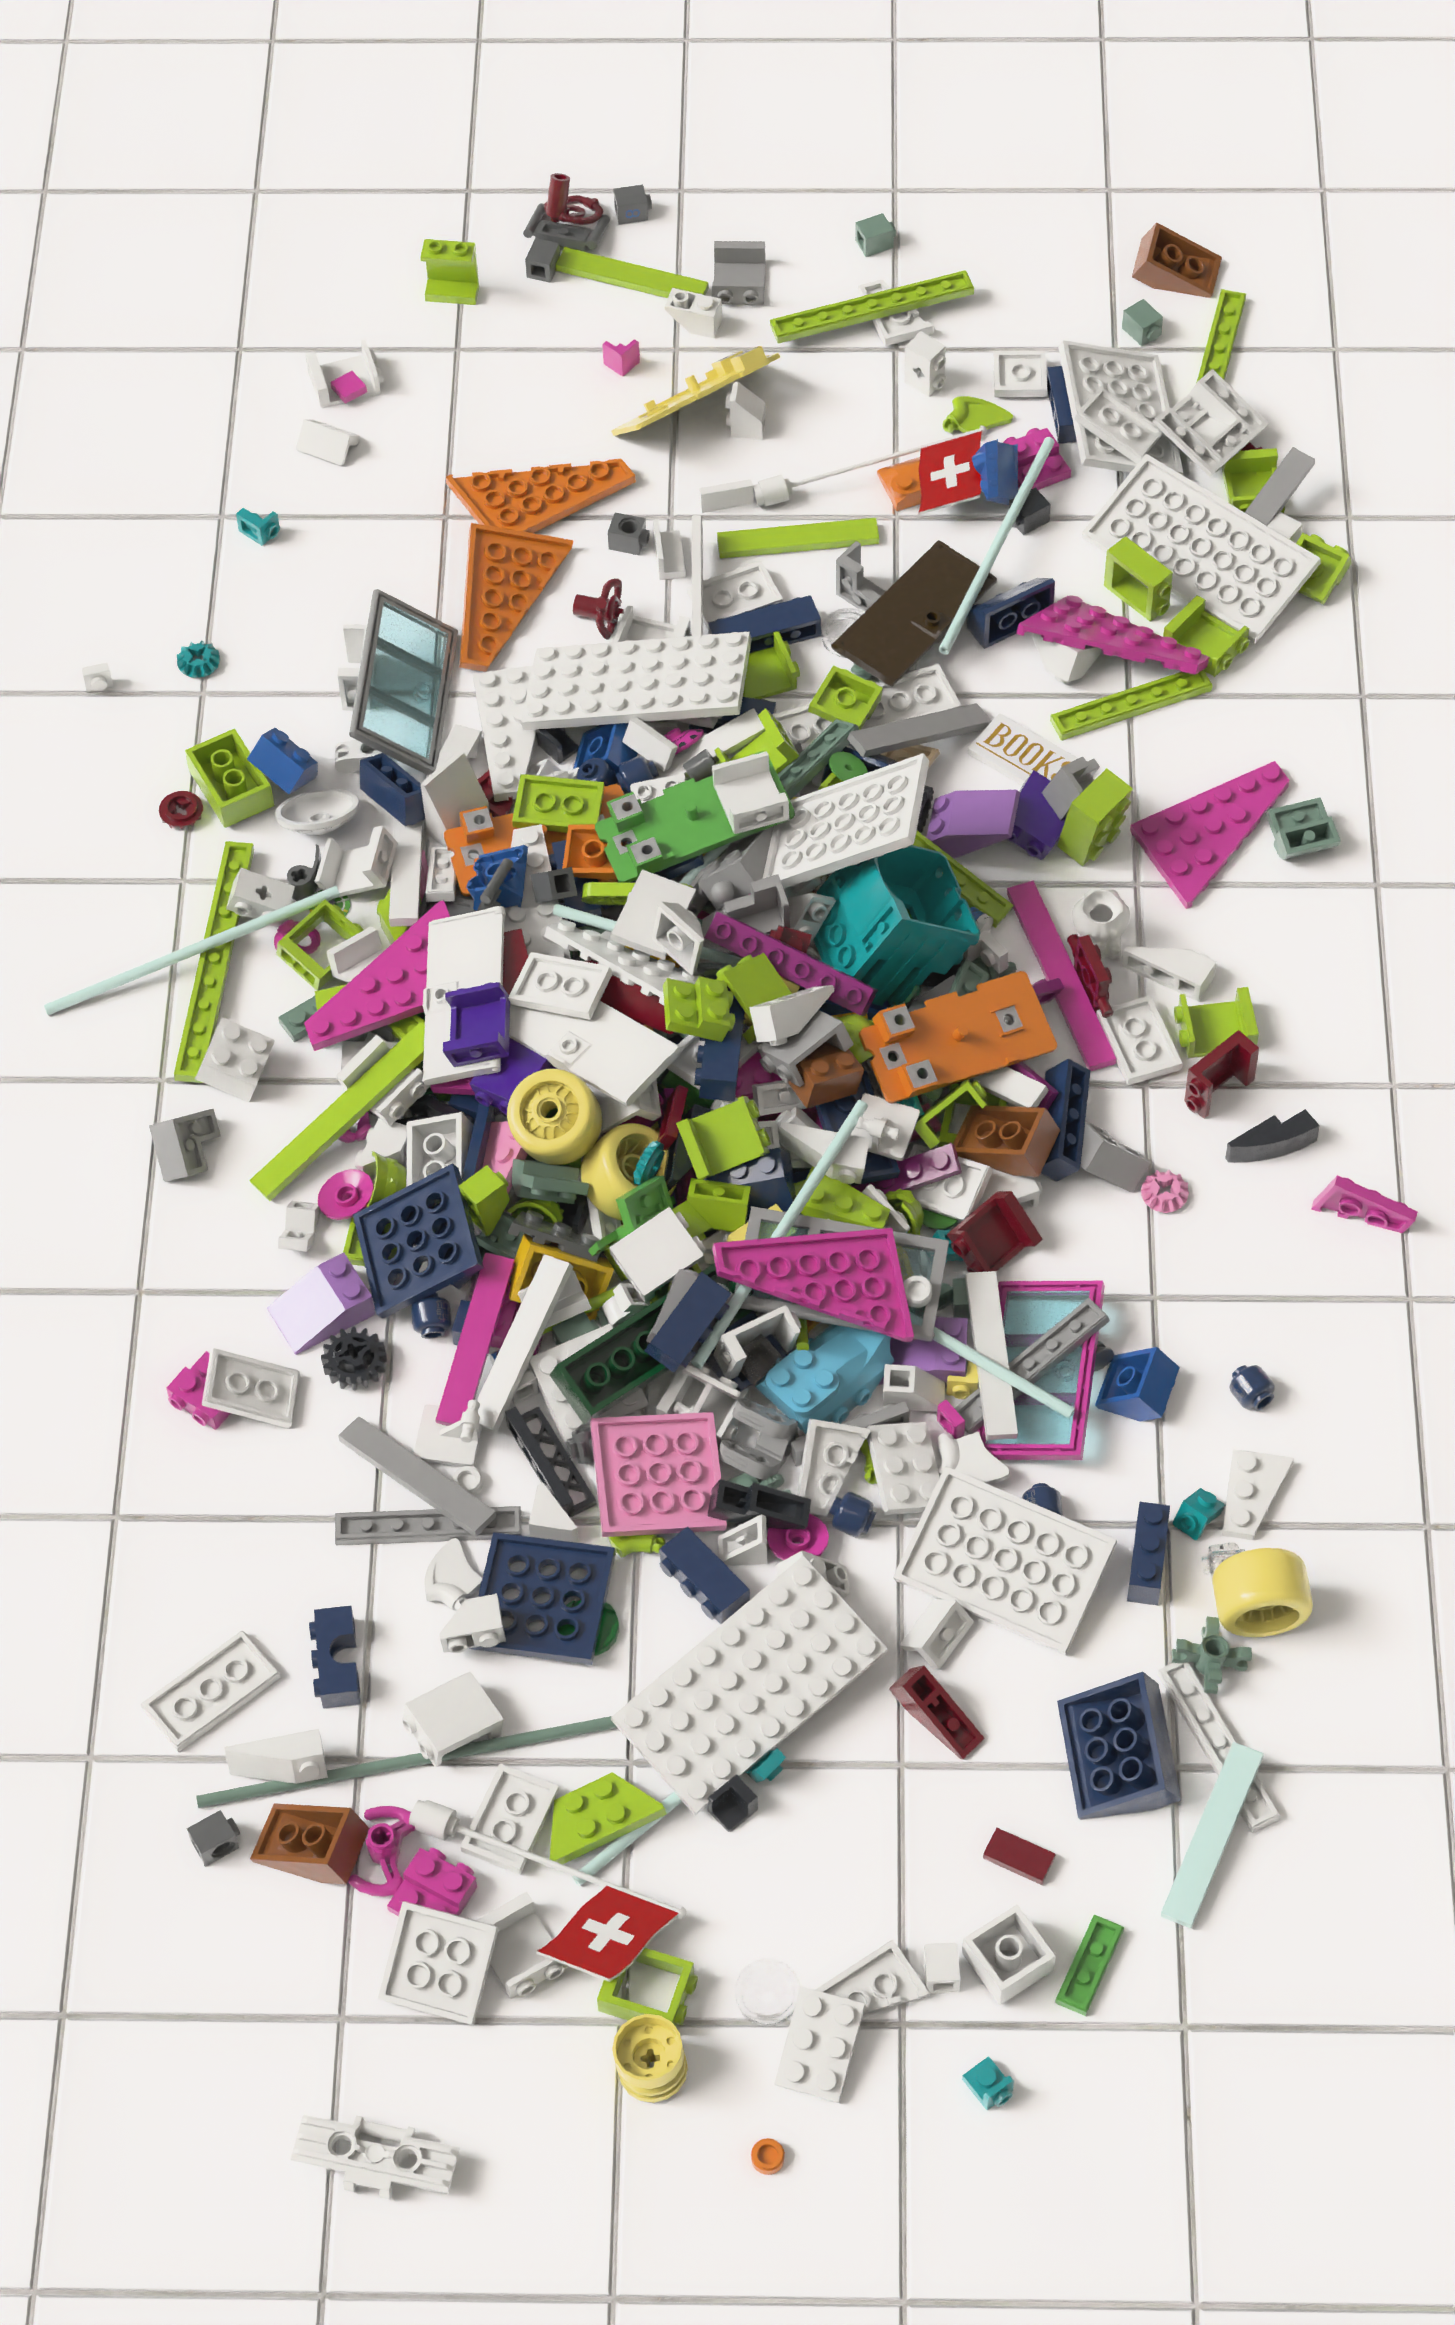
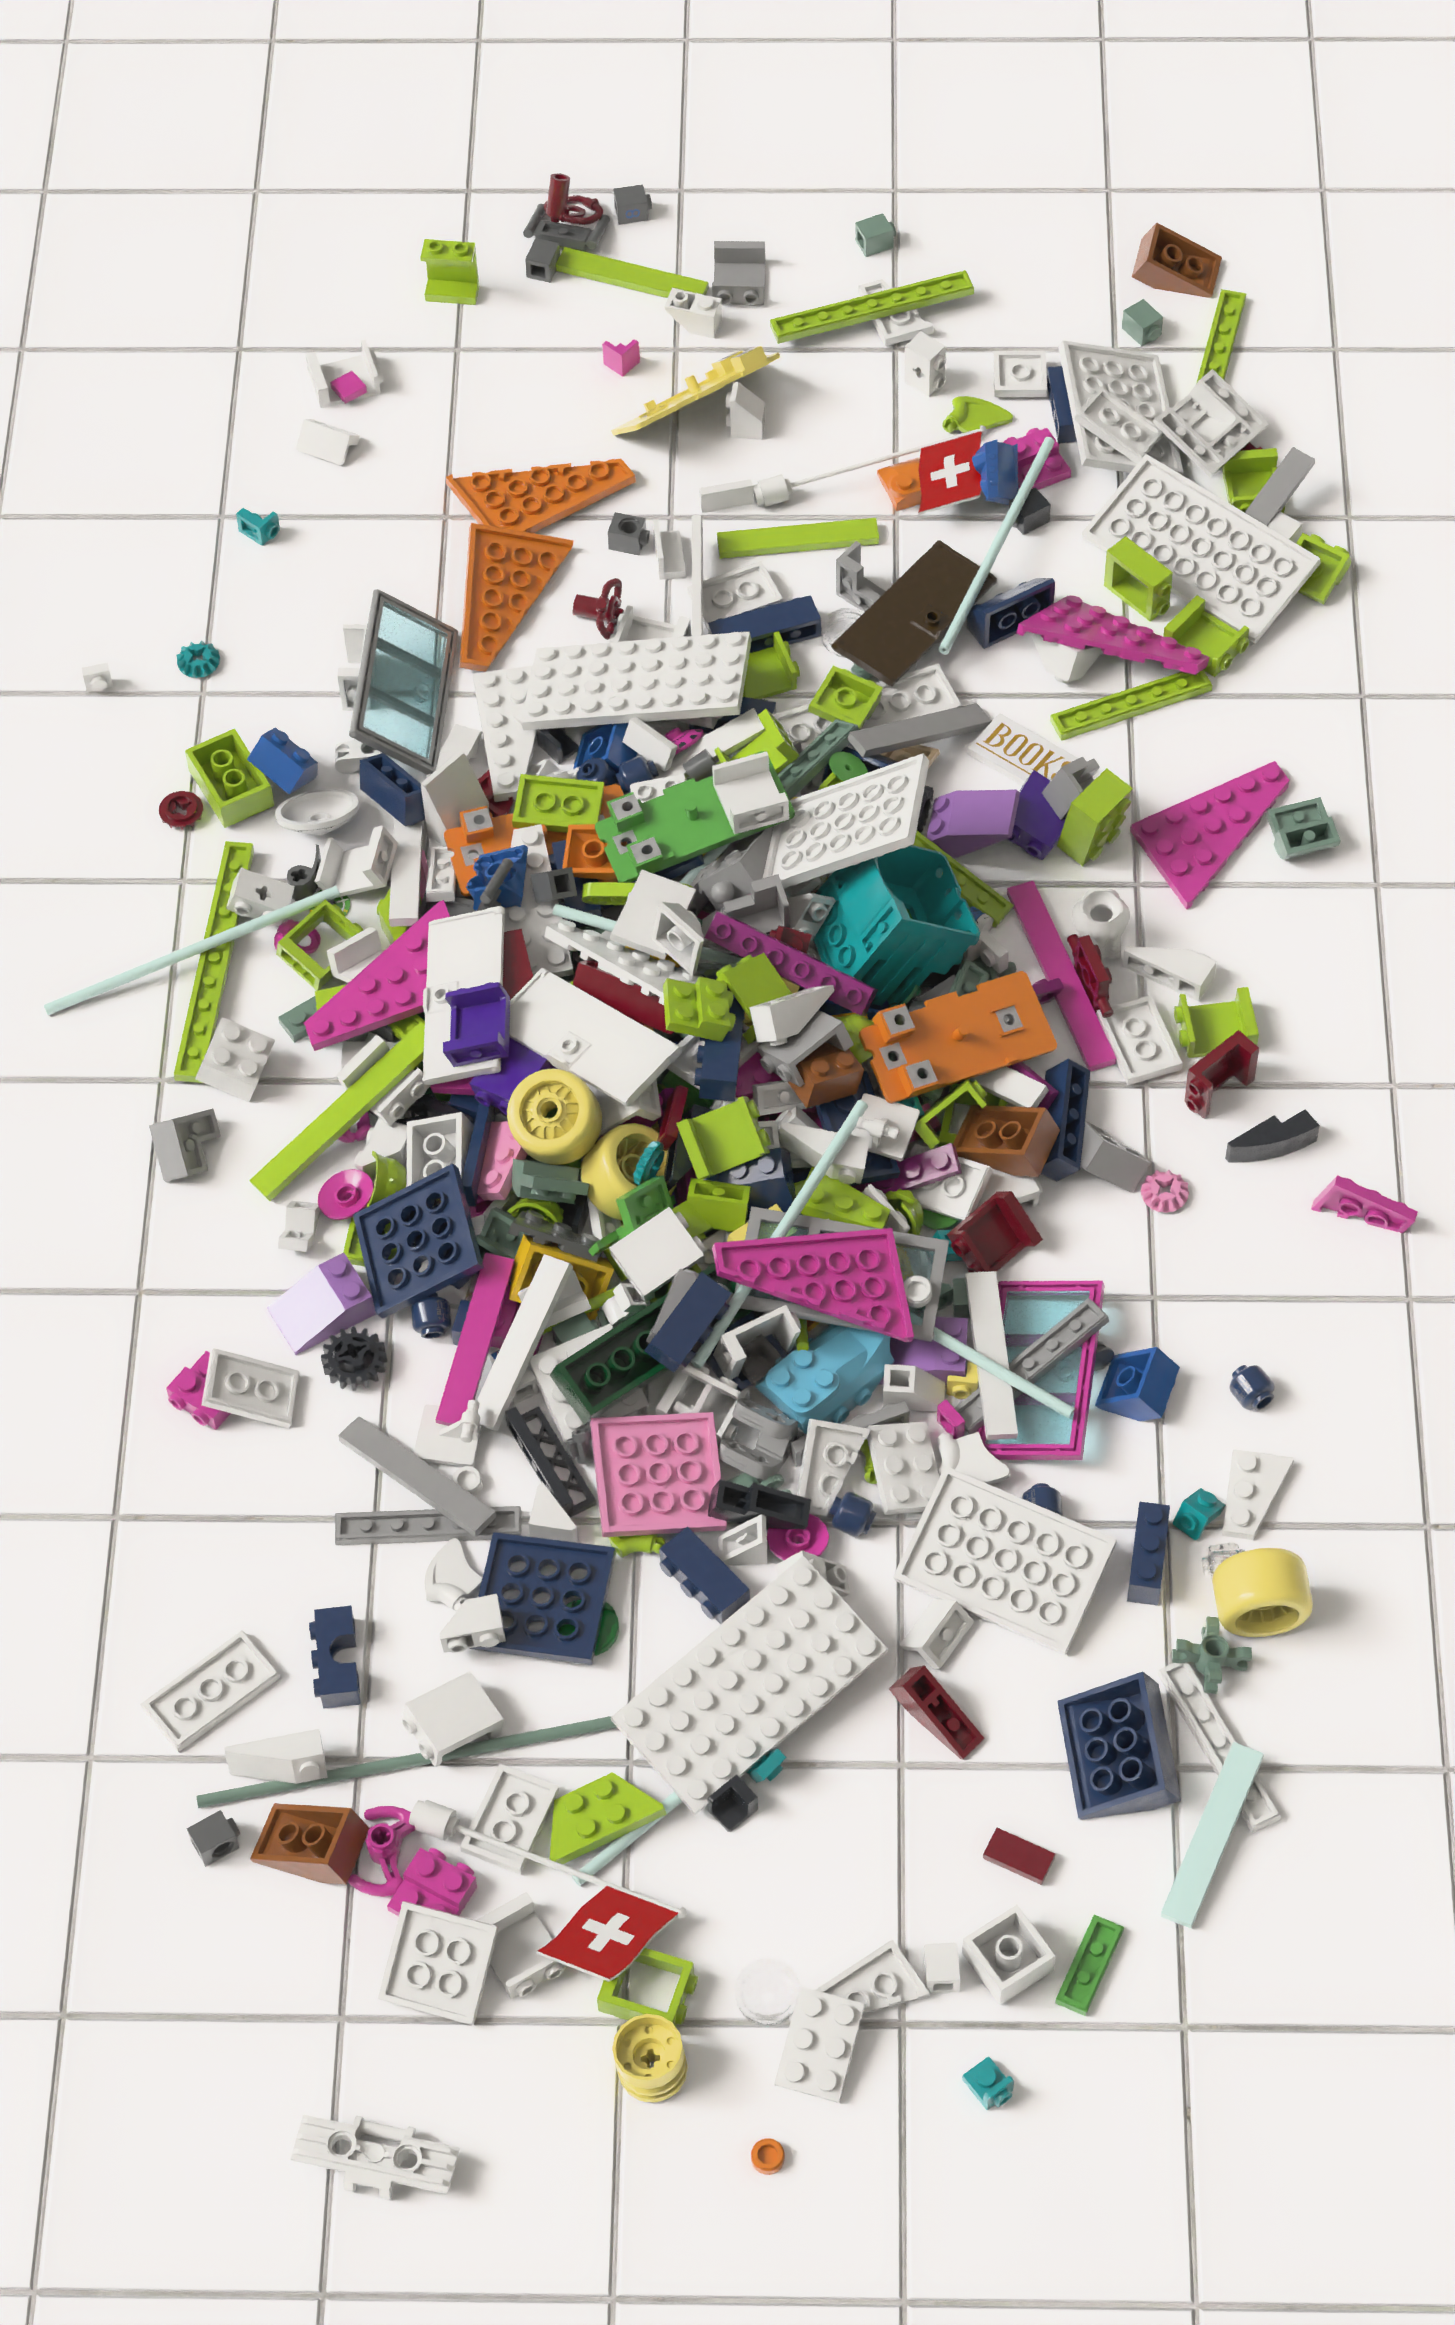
lime slope [459,1165,510,1236] -> none
white plate [508,952,613,1020] -> none

